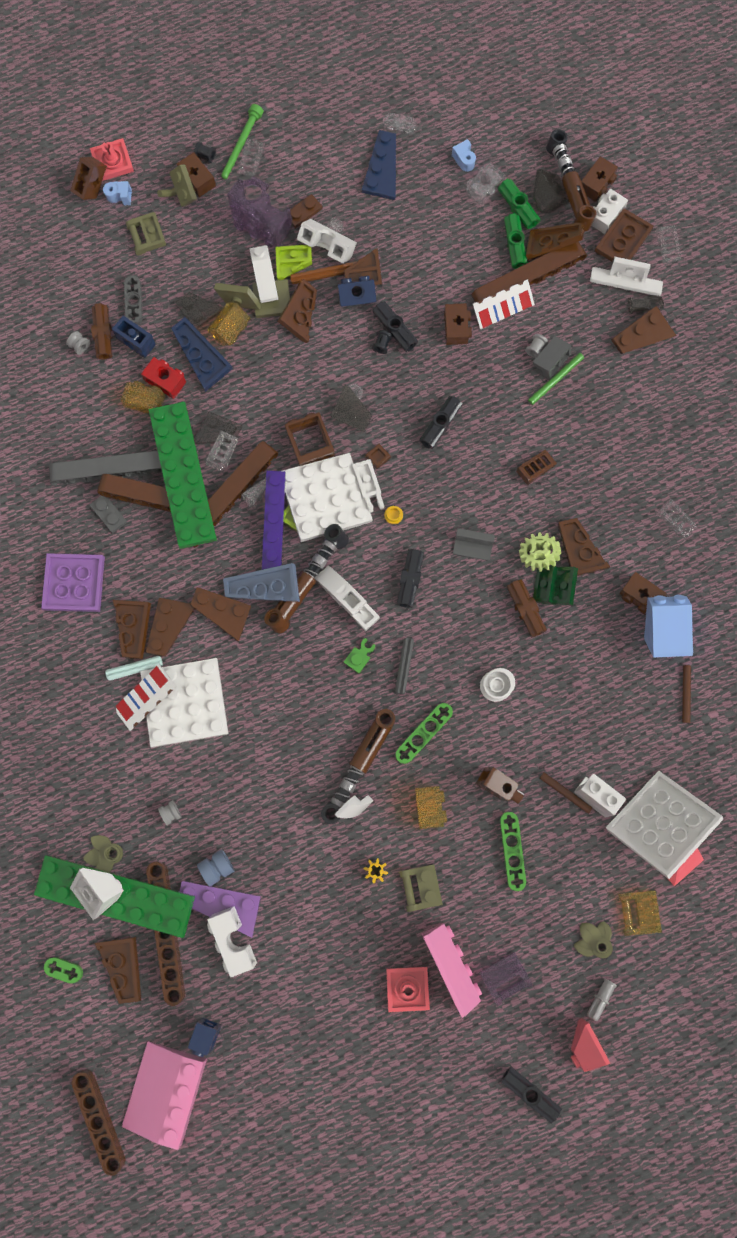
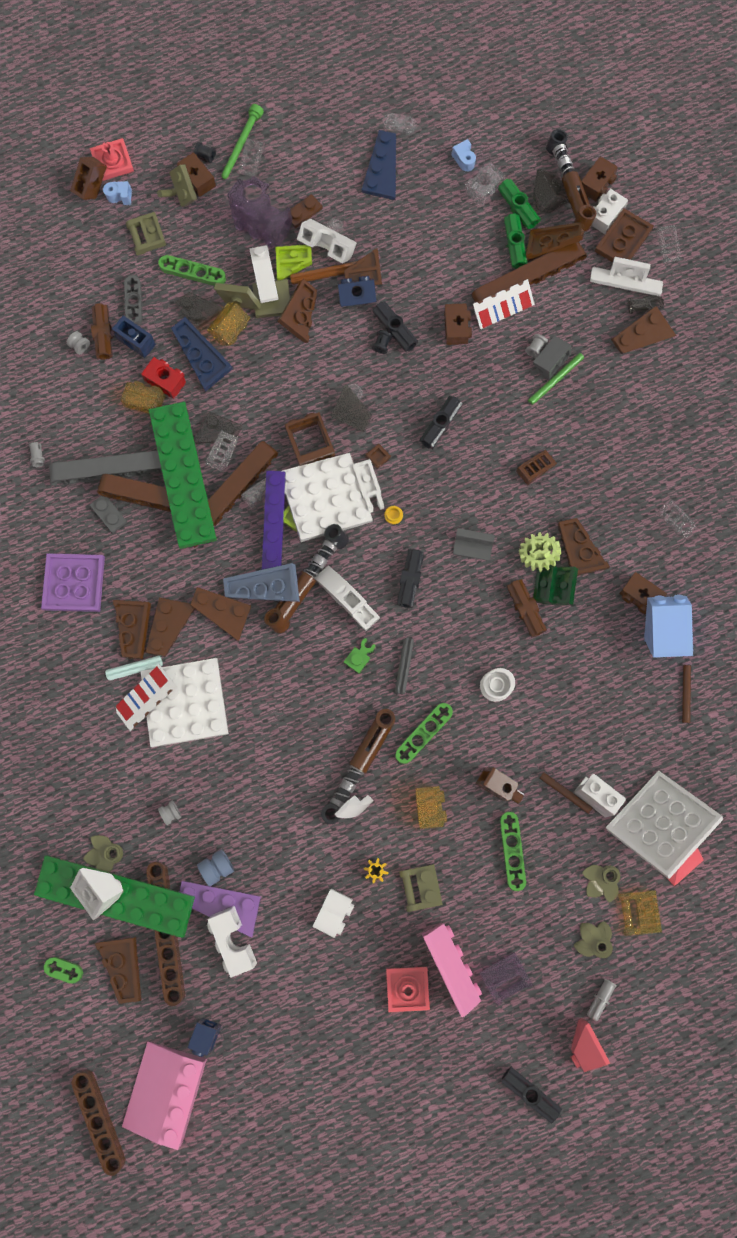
none -> light grey pin [29,442,45,467]
none -> bright green beam [159,255,226,286]
none -> white brick [313,889,354,938]
none -> olive plate [582,865,620,902]

